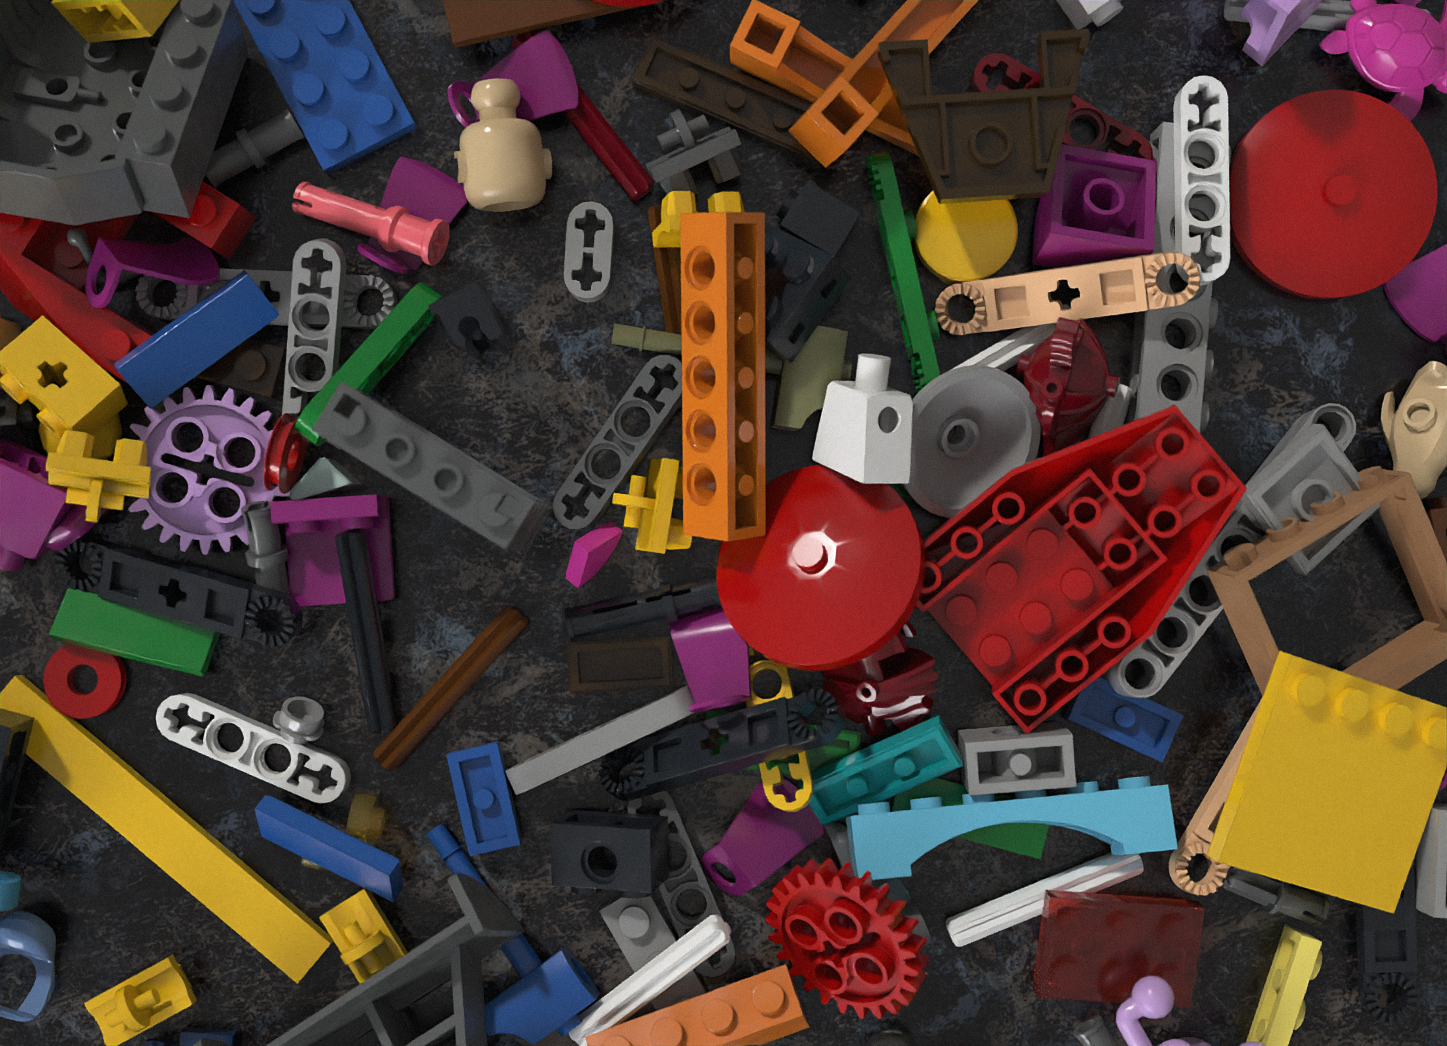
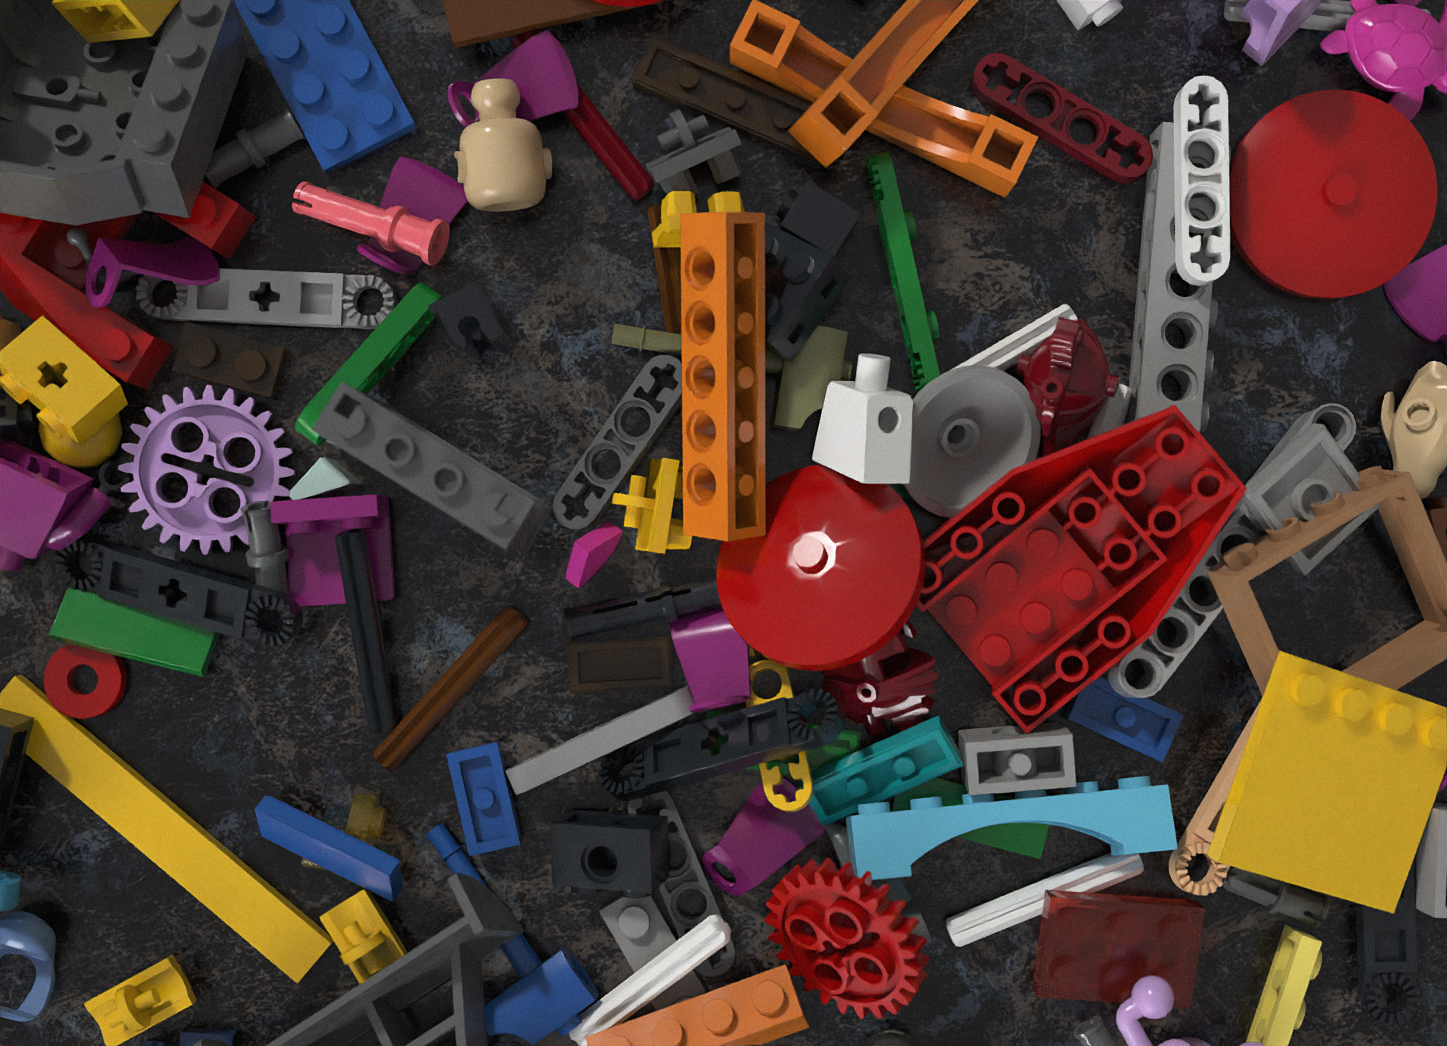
yellow hips [46,430,151,523] -> none
blue tile [114,270,280,409] -> none
white beam [156,693,351,803] -> none
red piece [263,413,307,494] -> none
light grey plate [273,697,325,744] -> none
light grey beam [282,238,347,442] -> none
light grey beam [564,201,615,303] -> none
dark brown wing [877,29,1089,204] -> none
yellow tile [913,191,1018,285] -> none
light nougat piece [935,251,1201,335] -> none
magenta slope [1032,144,1157,268] -> none

